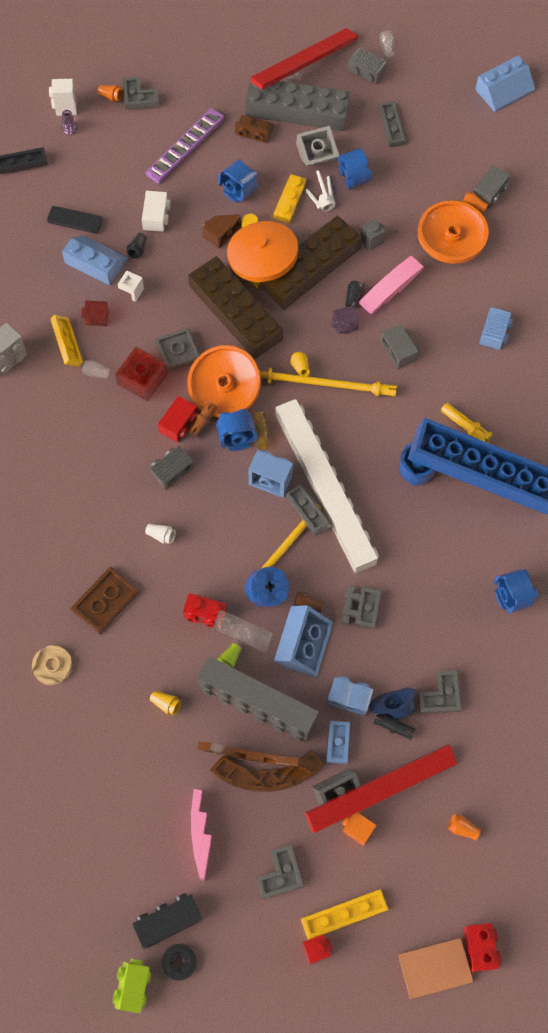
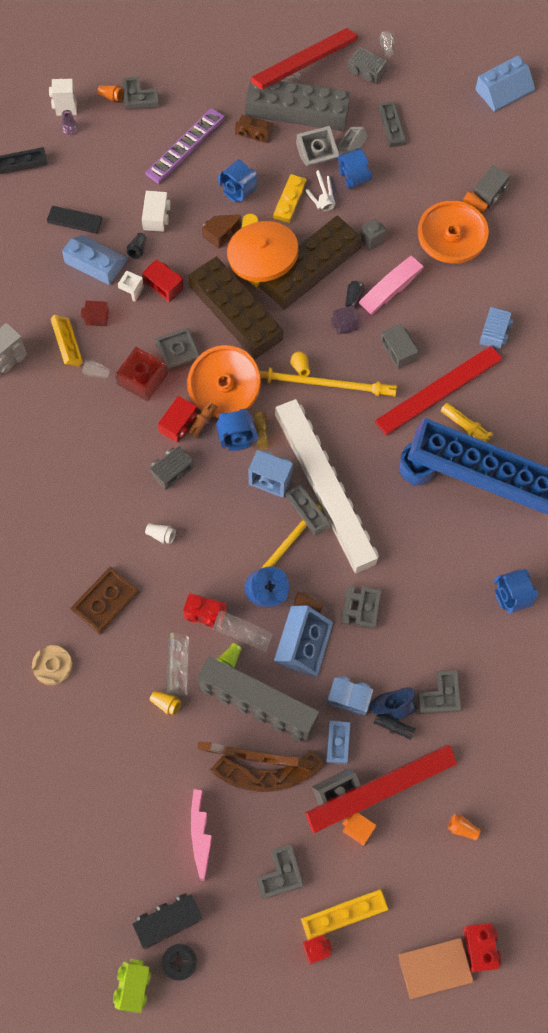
none -> red brick [142,259,184,302]
none -> clear plate [166,633,189,696]
none -> light grey slope [337,127,368,155]
none -> red tile [375,346,502,436]

